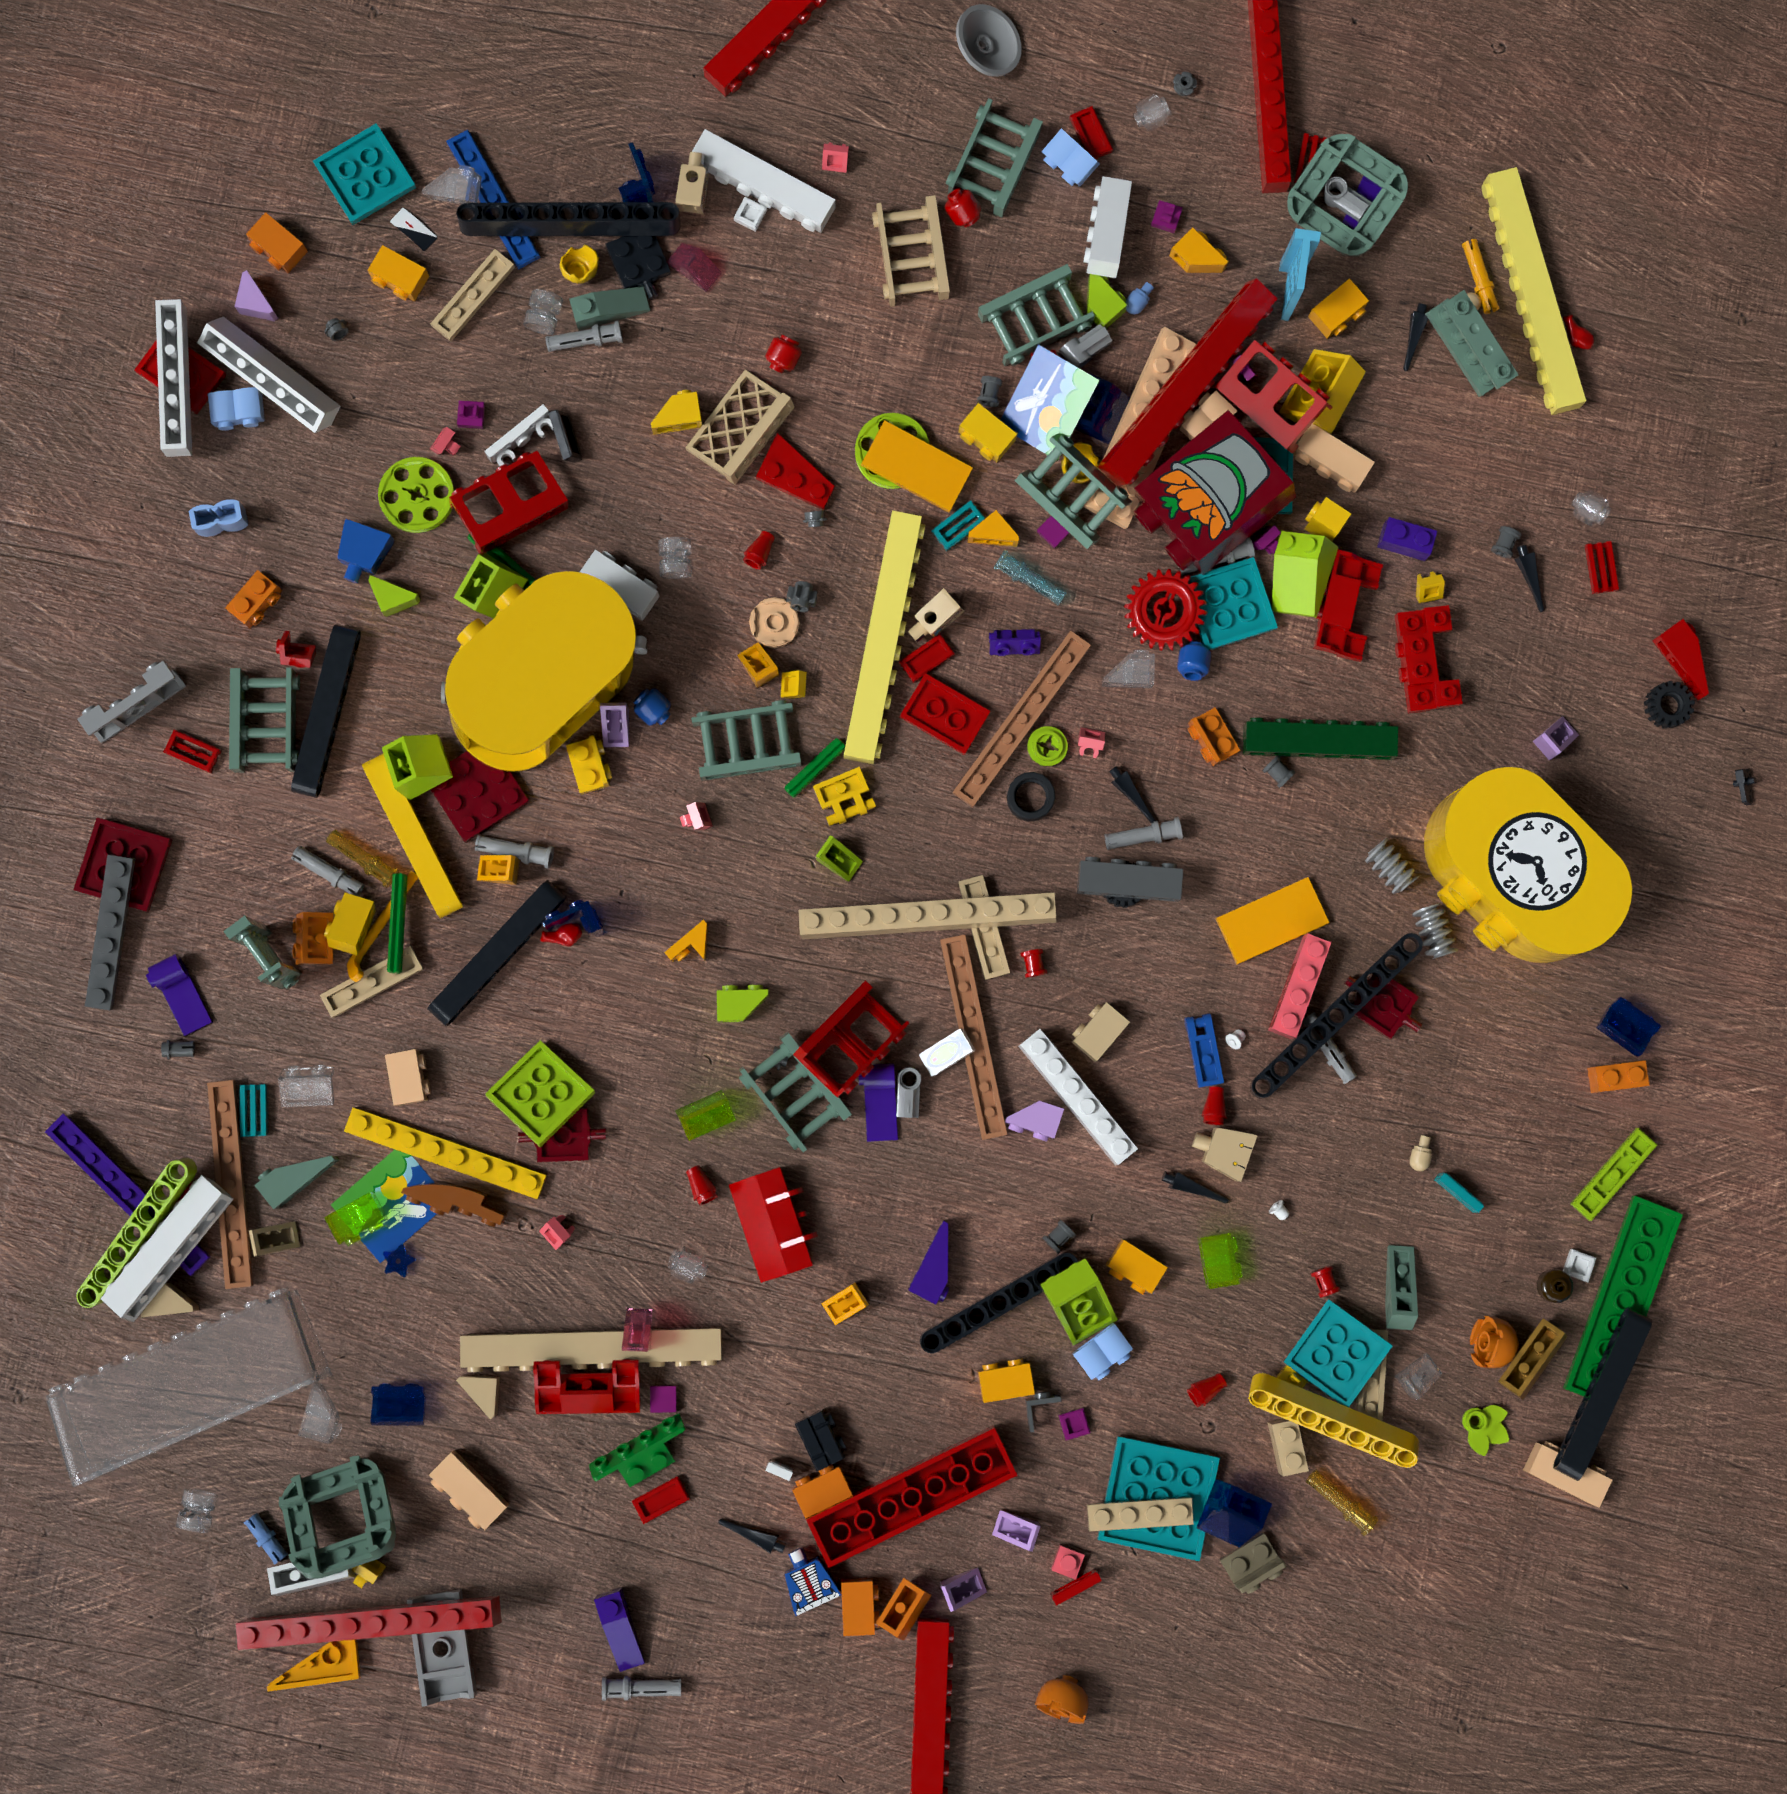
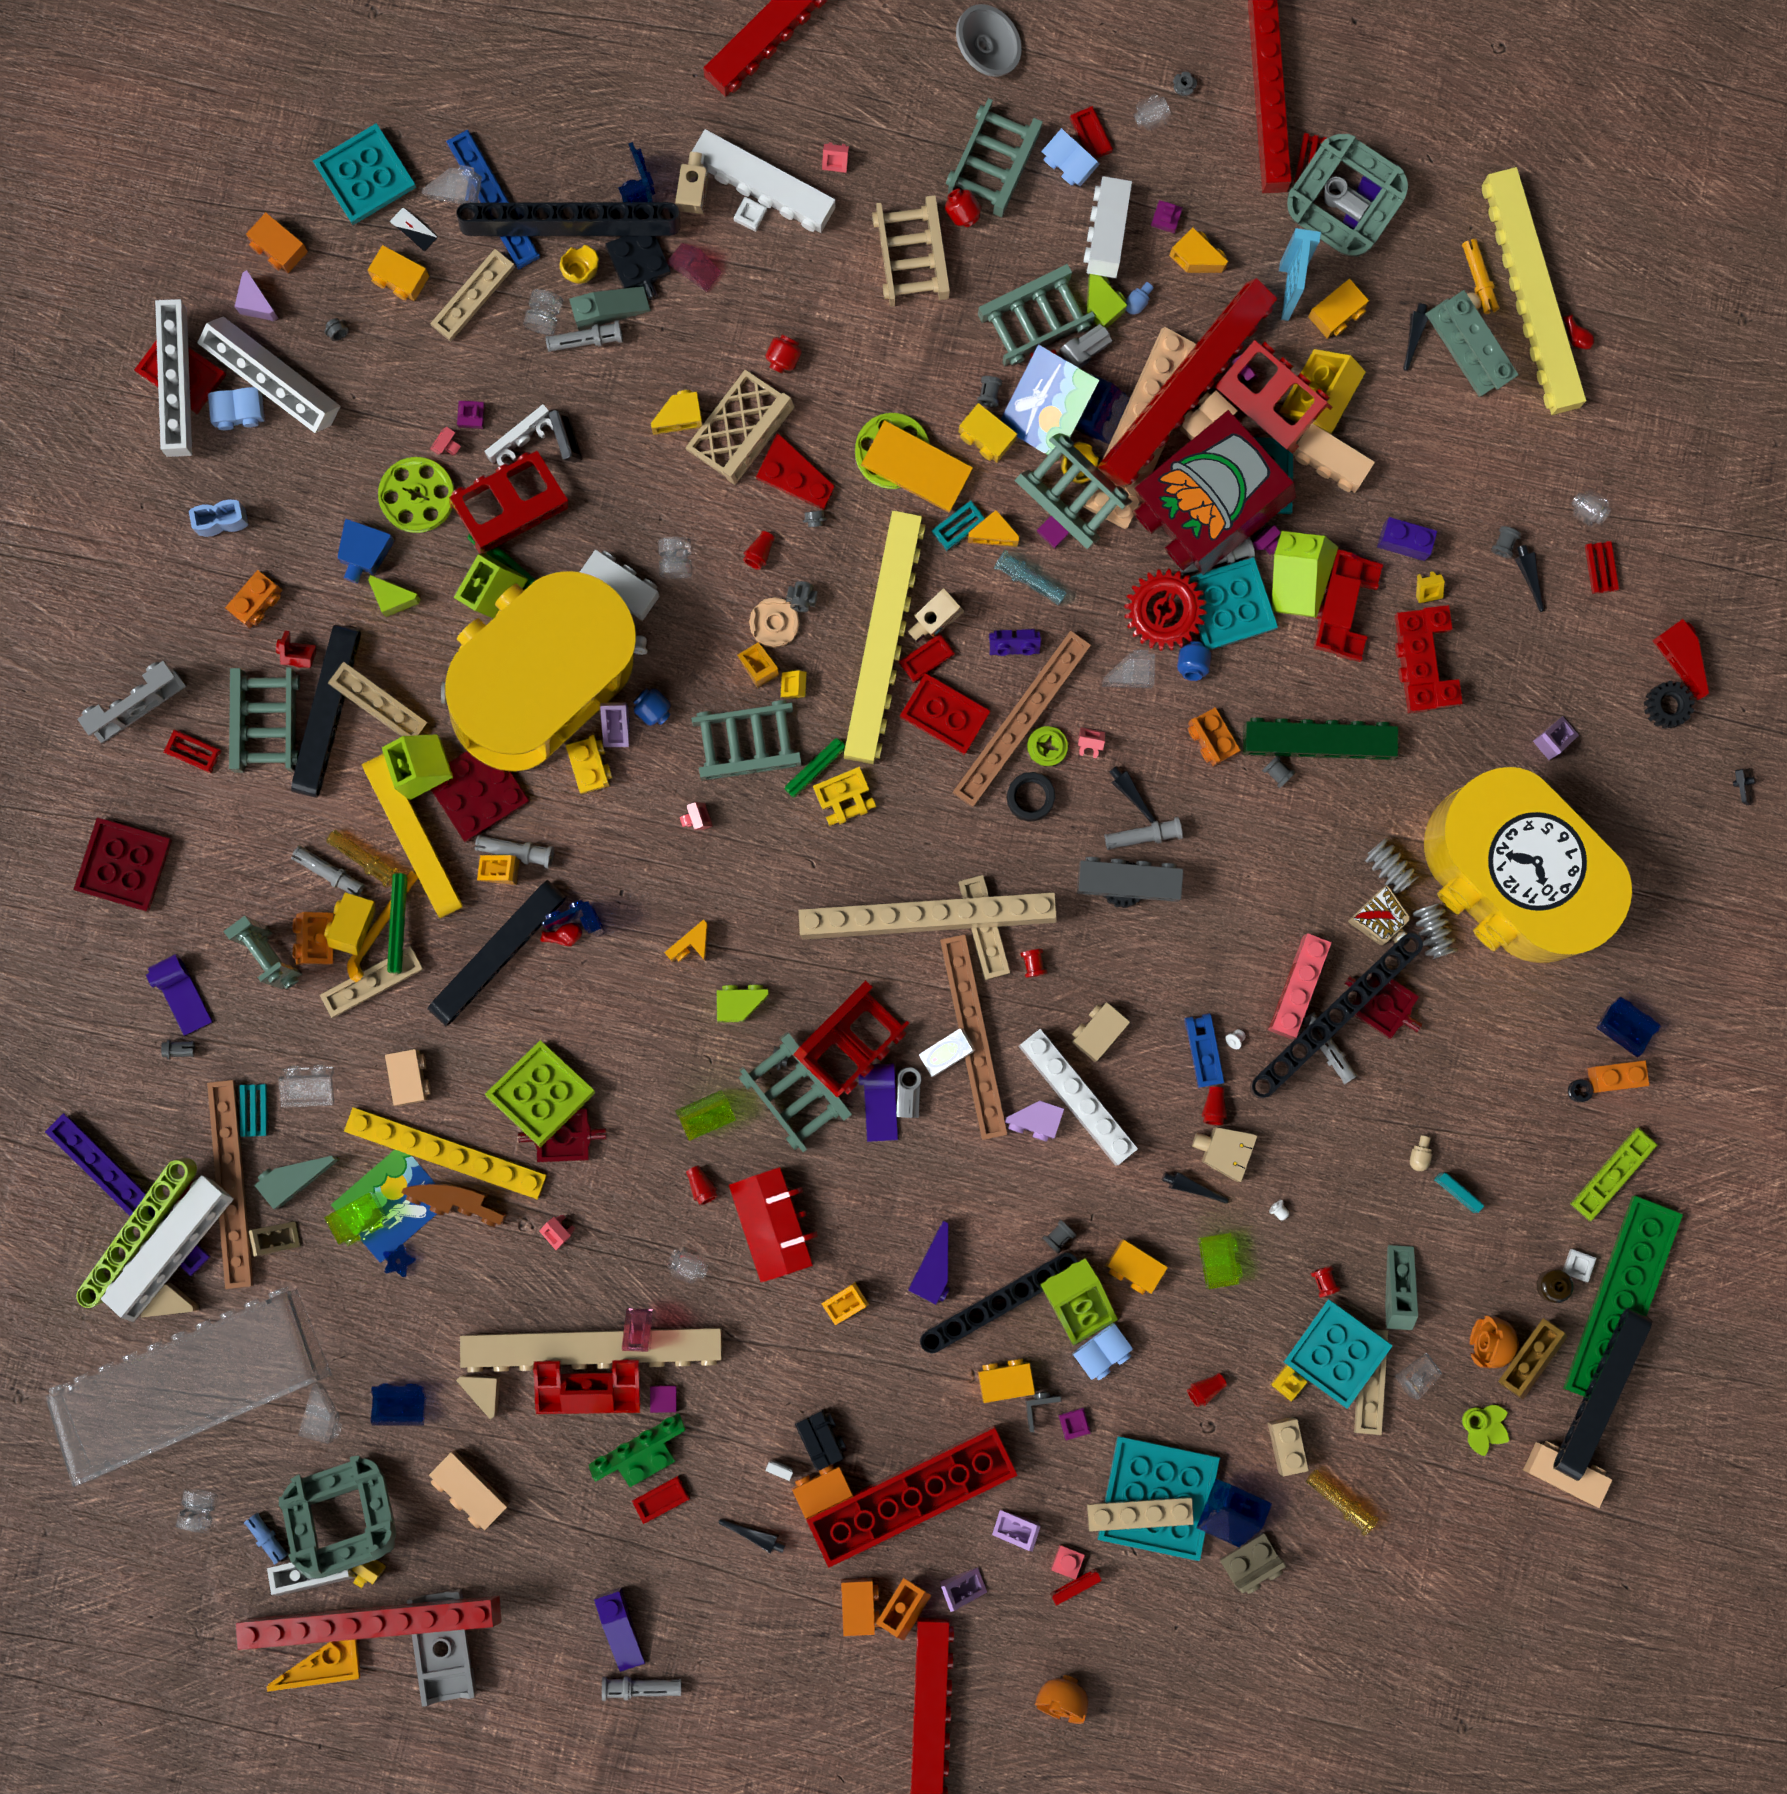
dark grey plate [85,855,136,1011] -> none
torso [785,1547,841,1616] -> none
lime slope [816,835,863,882] -> none
light orange tile [1216,877,1329,965] -> none
yellow beam [1248,1373,1419,1468] -> none
yellow brick [1305,497,1351,541] -> none
none -> tan plate [328,662,427,737]
none -> torso [1348,885,1411,946]
none -> black bush [1567,1079,1593,1102]

